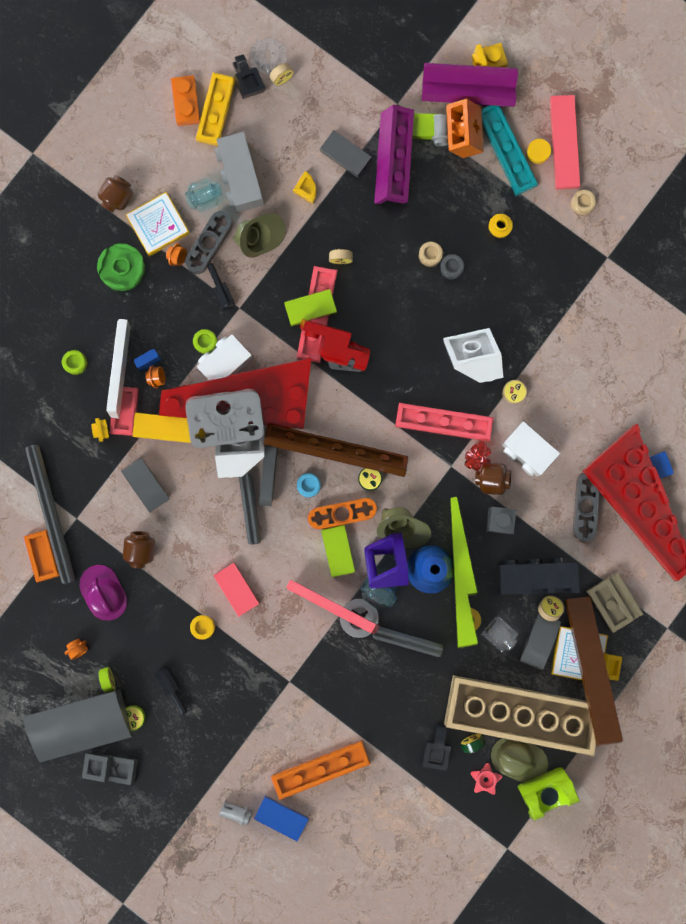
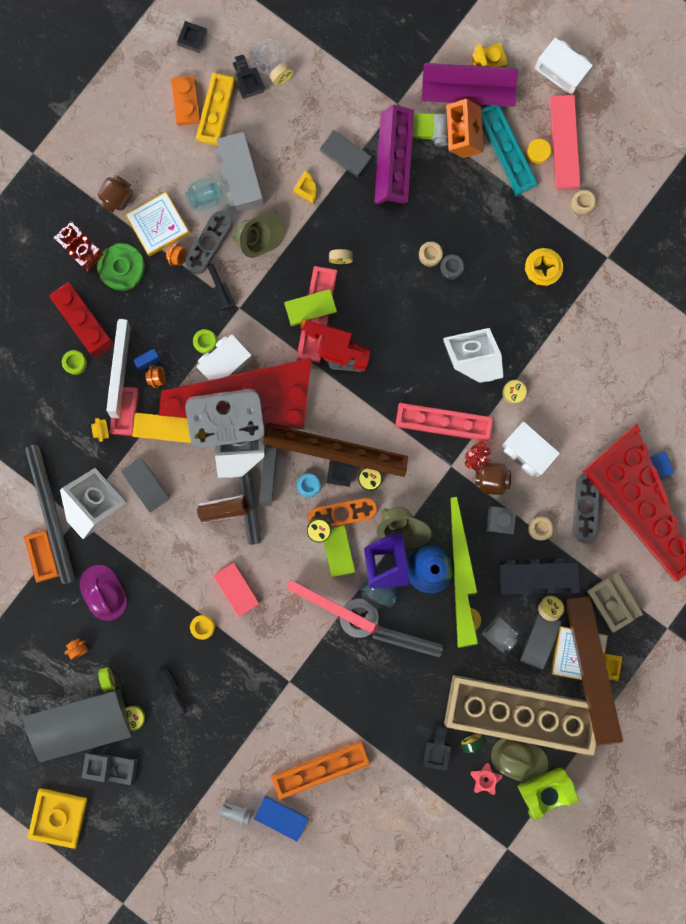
reddish brown head [123,531,155,568] -> none
yellow plate [489,214,513,238] -> none
none -> yellow tile [27,788,88,849]
none -> red brick [49,282,115,358]
none -> clear red slope [54,222,104,271]
none -> white slope [60,468,126,539]
none -> black plate [177,21,208,53]
none -> reddish brown axle [197,495,250,524]
none -> tile [307,517,331,543]
none -> black plate [326,460,353,487]
none -> yellow gear [525,248,563,286]
none -> tan tile [528,516,553,541]
none -> white brick [534,38,593,95]

